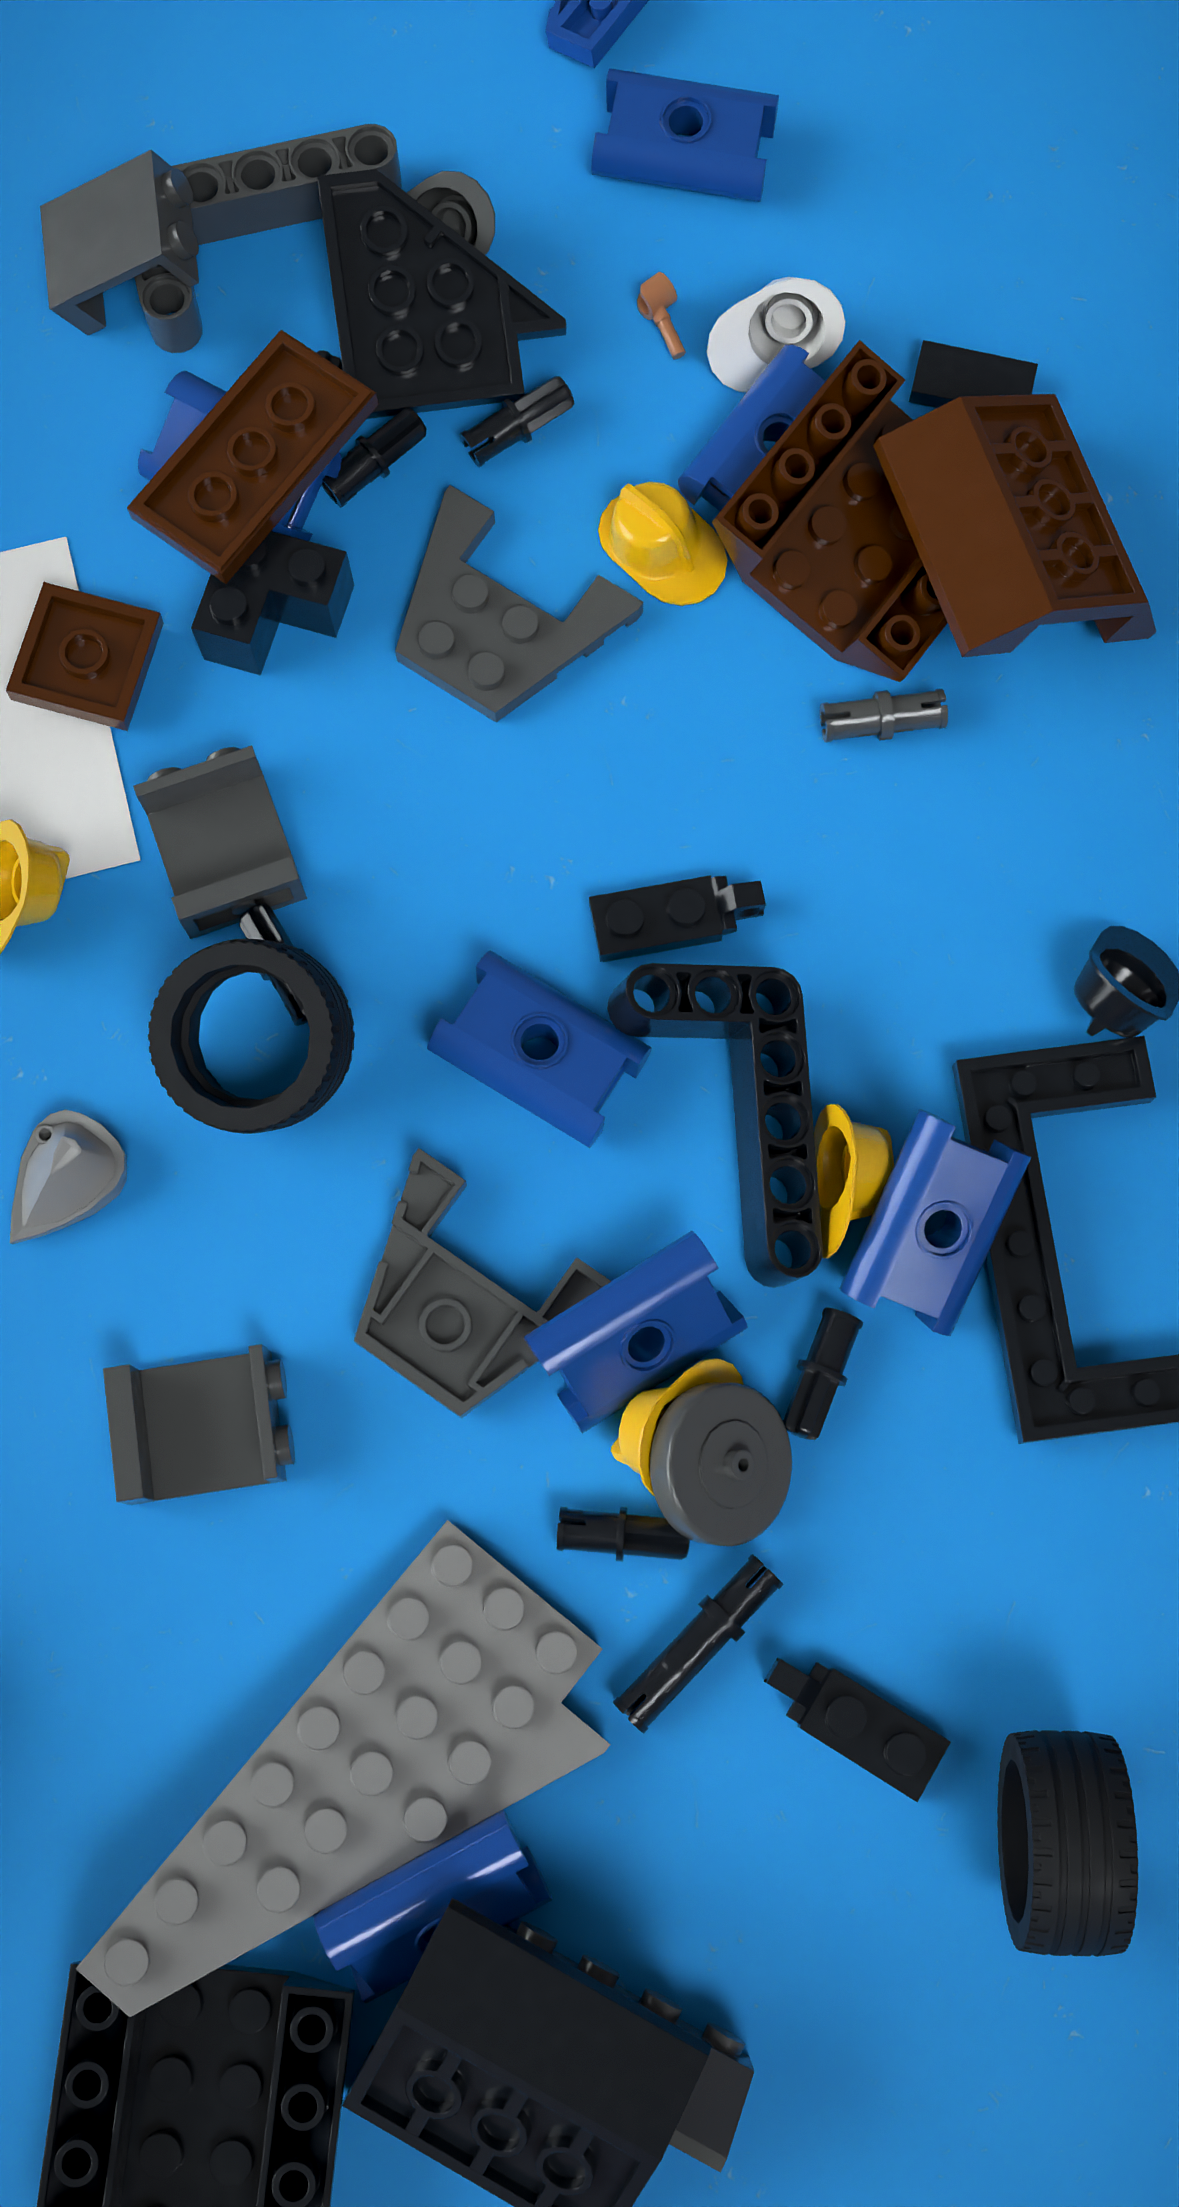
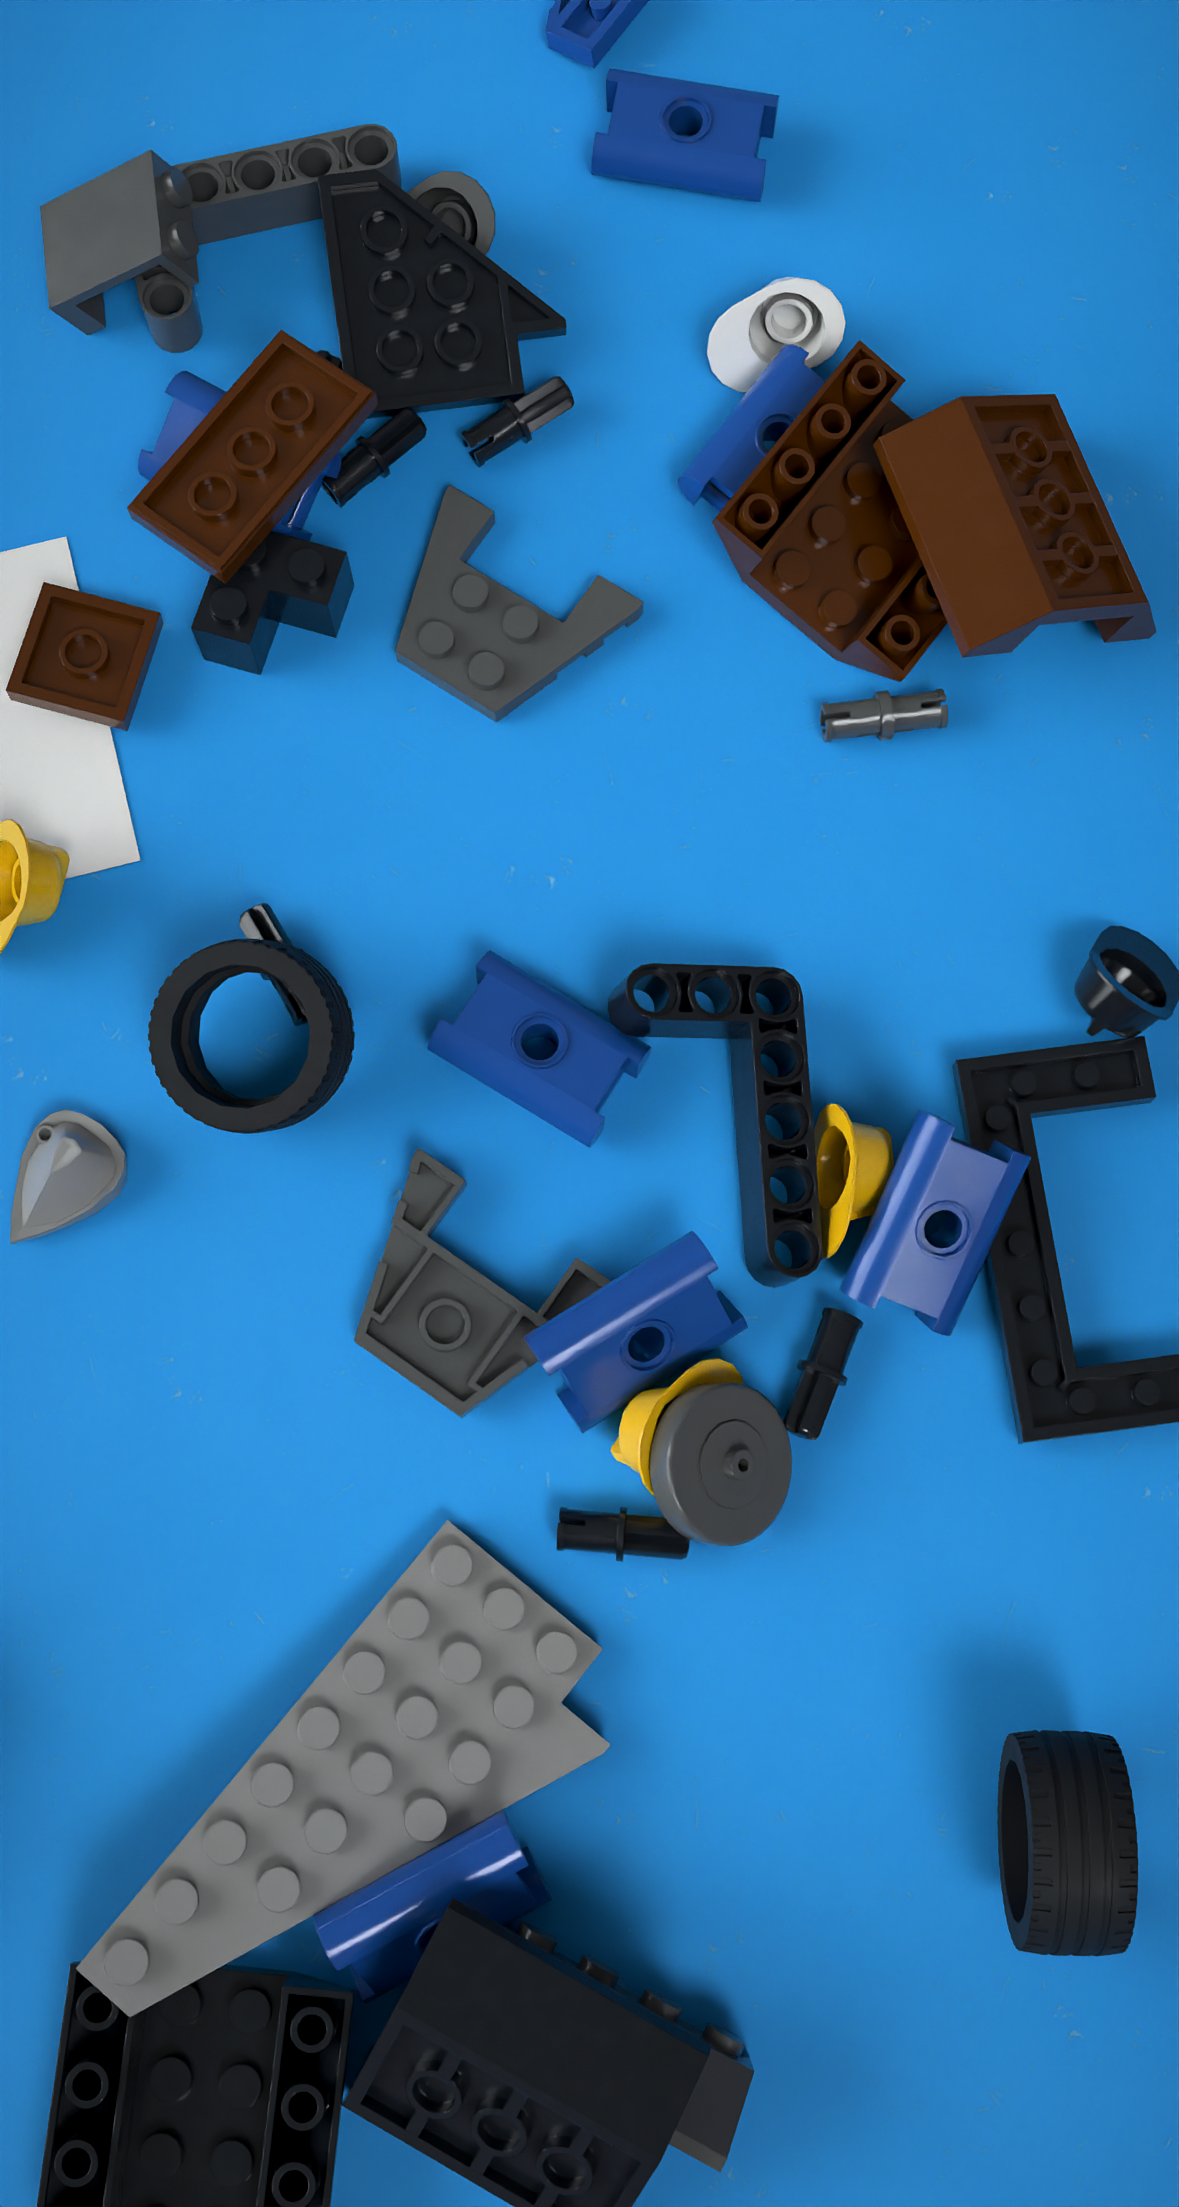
dark grey panel [103,1344,295,1505] -> none
dark grey panel [133,745,307,939] -> none
black hinge [589,875,766,962] -> none
yellow piece [598,482,728,606] -> none
black pin [613,1554,784,1733] -> none
nougat hand [637,272,686,360] -> none
black hinge [764,1658,951,1802] -> none
black tile [909,340,1038,408] -> none

